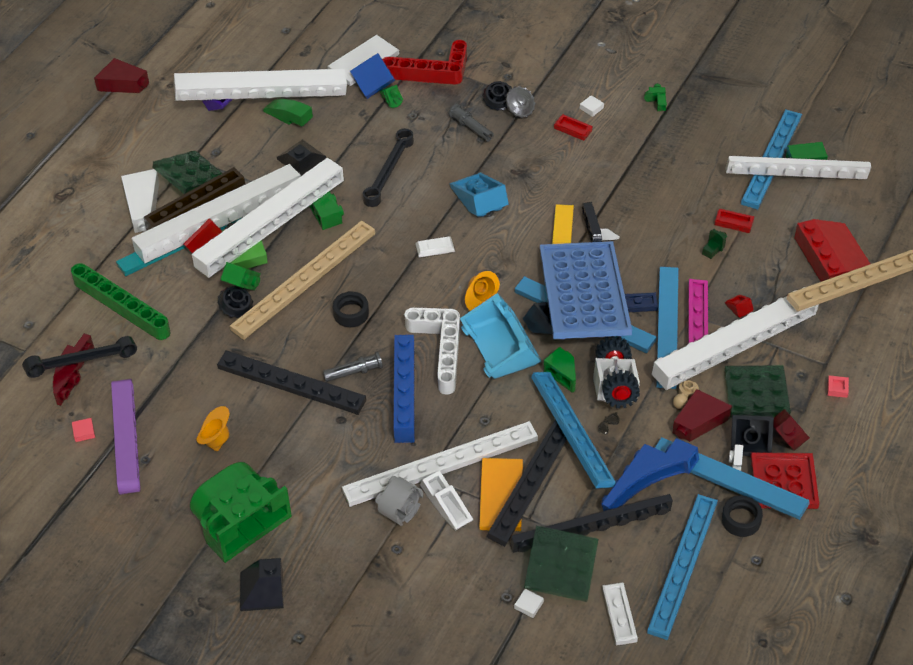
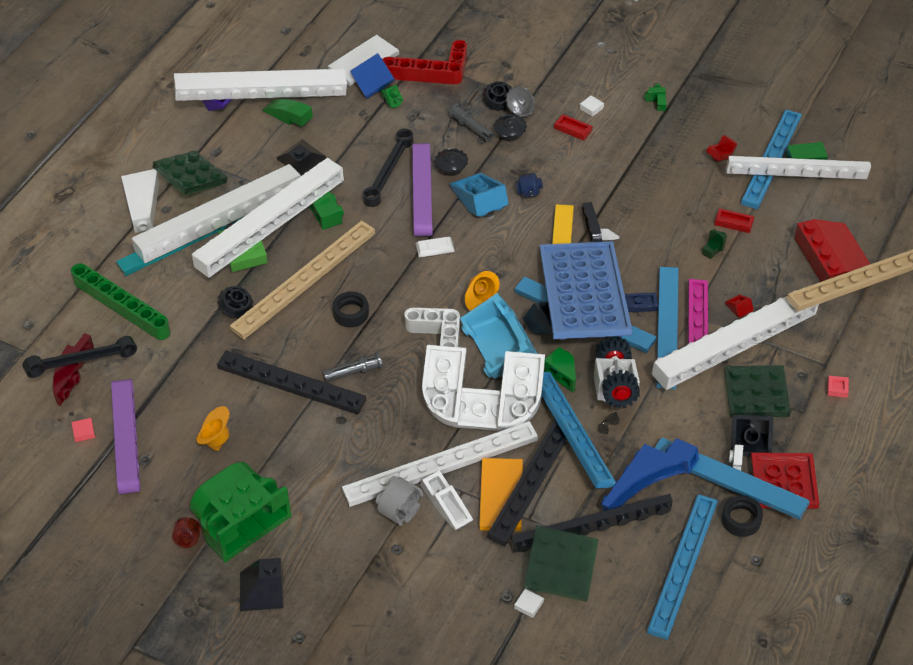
dark red slope [94,58,149,93] -> none
dark brown brick [144,167,245,231] -> none
red tile [184,218,222,253] -> none
green brick [220,262,261,291] -> none
blue brick [394,335,415,443] -> none
white tile [602,583,638,645] -> none
dark red slope [672,389,732,442] -> none
tan plate [673,380,699,410] -> none
dark red slope [773,409,810,451] -> none
none -> clear red head [172,517,201,548]
none -> medium lavender beam [413,143,432,236]
none -> white plate [422,345,545,431]
none -> black piece [434,148,468,175]
none -> black piece [494,114,528,140]
none -> dark blue head [516,173,543,198]
none -> red bracket [706,135,737,161]

